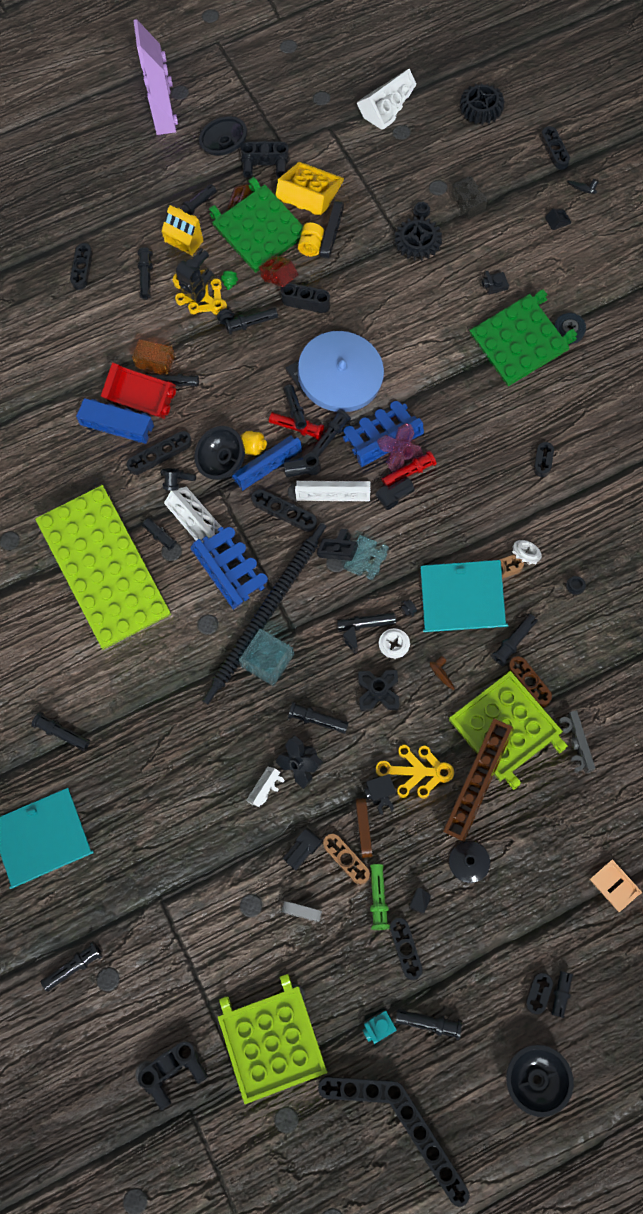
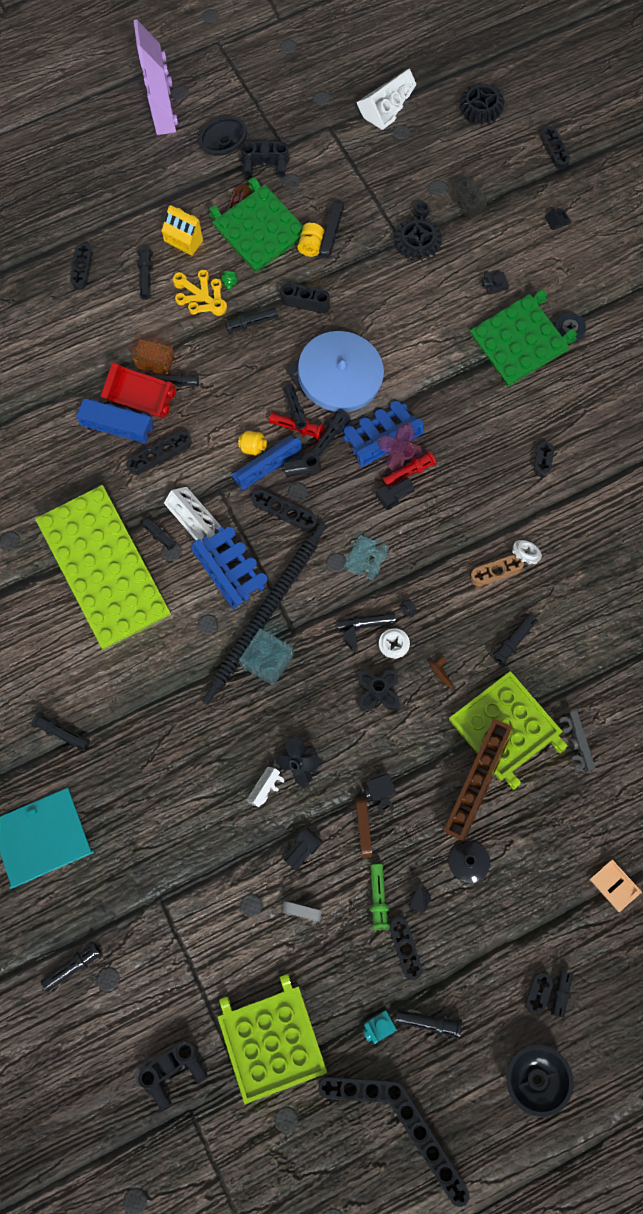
black piece [161,468,196,491] -> none
black piece [176,248,214,303] -> none
black pin [179,184,217,215] -> none
black hat [194,426,245,480] -> none
black plate [217,309,234,324] -> none
clear red brick [259,255,298,287] -> none
yellow slope [276,162,344,215] -> none
black pin [288,701,349,734] -> none
white fence [295,481,370,501] -> none
black hinge [317,529,358,561] -> none
medium nougat beam [323,834,370,885] -> none
yellow plant [376,745,454,799] -> none
teal piece [421,560,508,632] -> none
reddish brown beam [508,656,552,707] -> none
black plate [566,576,586,595] -> none
black bar [567,178,599,194] -> none

